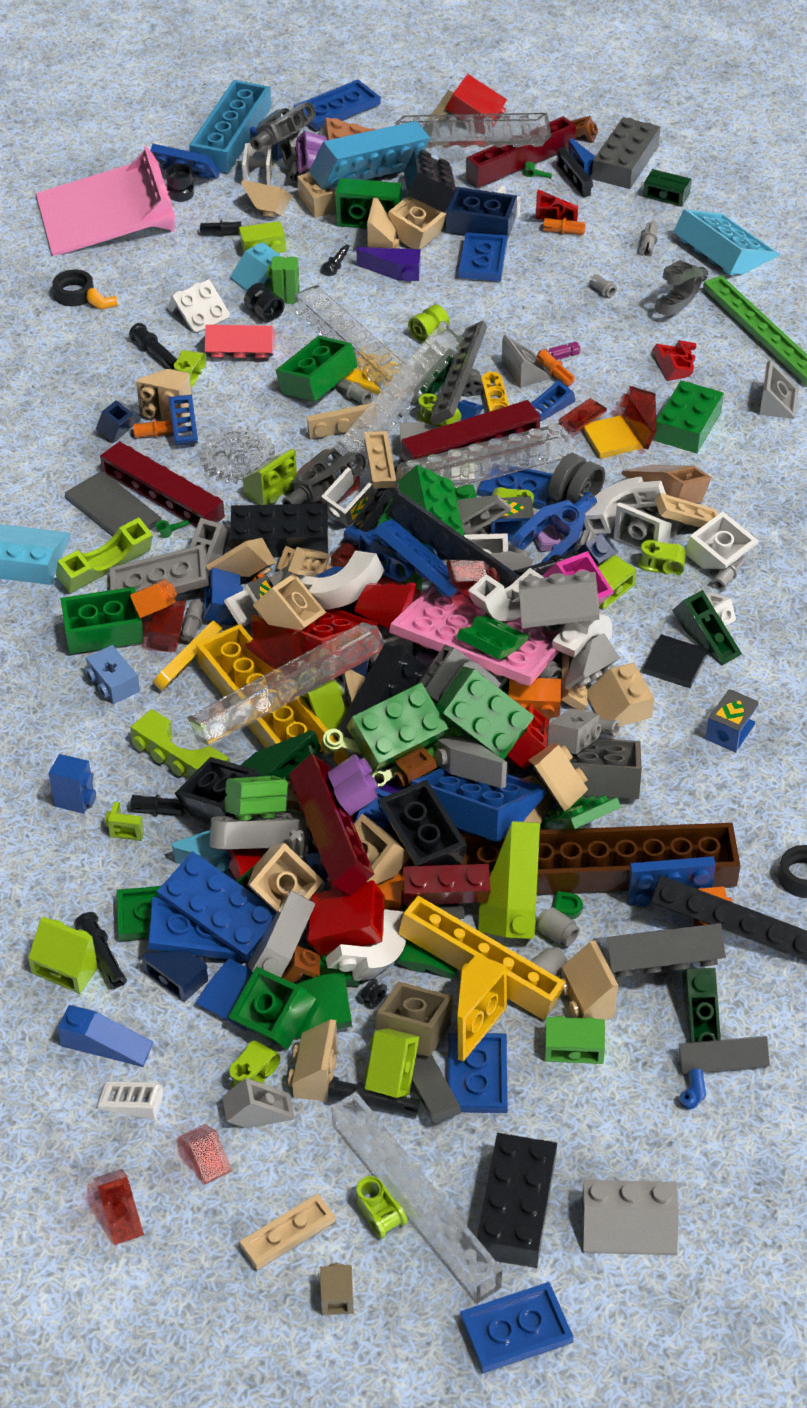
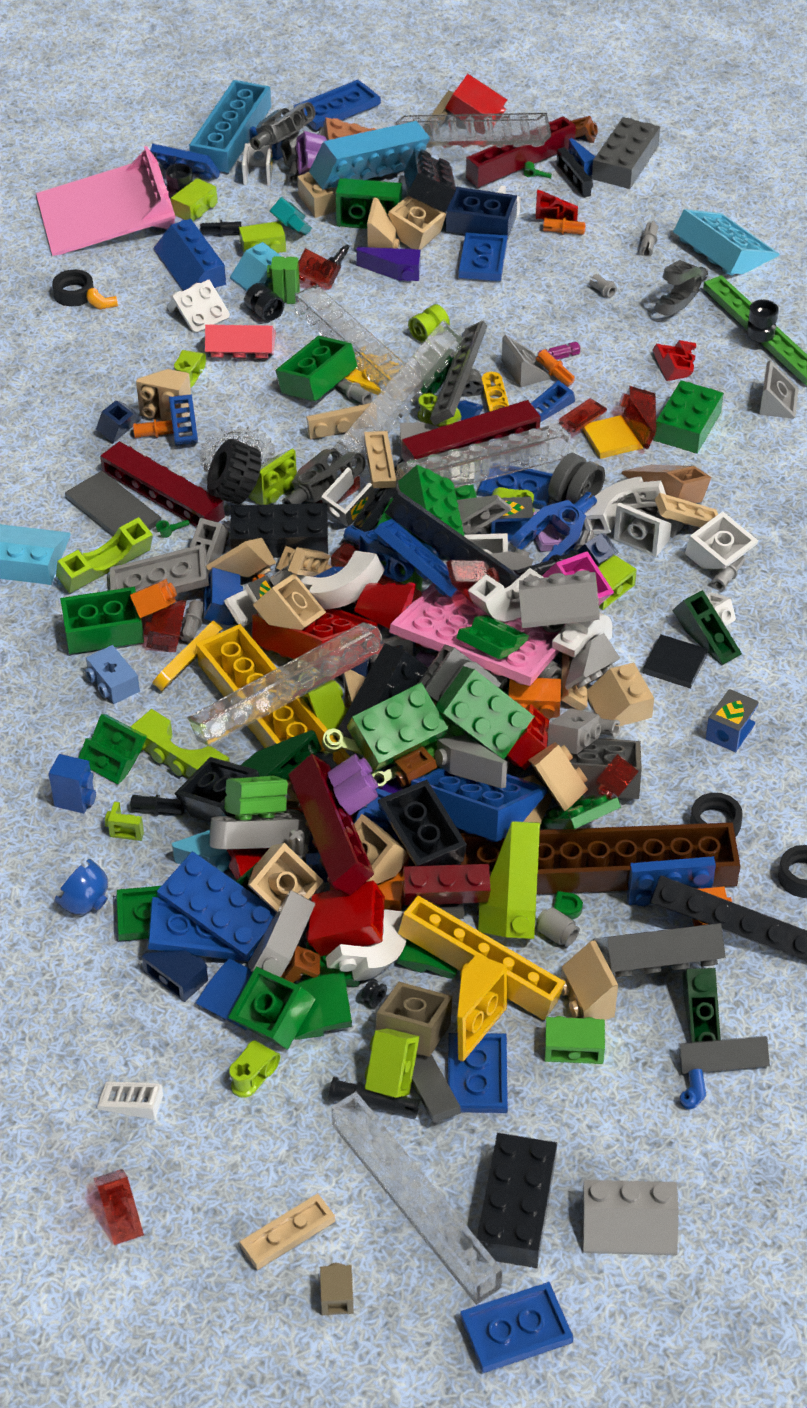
lime slope [28,916,98,994] -> none
slope [58,1005,154,1067] -> none
black pin [74,912,127,990] -> none
black pin [129,323,177,370] -> none
clear red slope [178,1124,232,1184] -> none
light grey slope [222,1078,295,1128] -> none
tan slope [241,180,293,218] -> none
clear red slope [245,631,308,672] -> none
tan slope [288,1020,338,1102] -> none
lime piece [356,1176,408,1239] -> none
light grey brick [530,947,568,977] -> none
lime piece [637,540,686,576] -> none
dark green brick [643,169,692,207] -> none
none -> blue cylinder [54,859,108,915]
none -> green slope [78,714,147,784]
none -> blue slope [154,219,226,291]
none -> lime brick [171,178,218,221]
none -> black tyre [207,439,261,505]
none -> teal piece [269,197,312,236]
none -> clear red bracket [299,248,341,290]
none -> clear red brick [595,754,639,798]
none -> black tyre [690,792,743,837]
none -> black wheel [747,299,779,342]

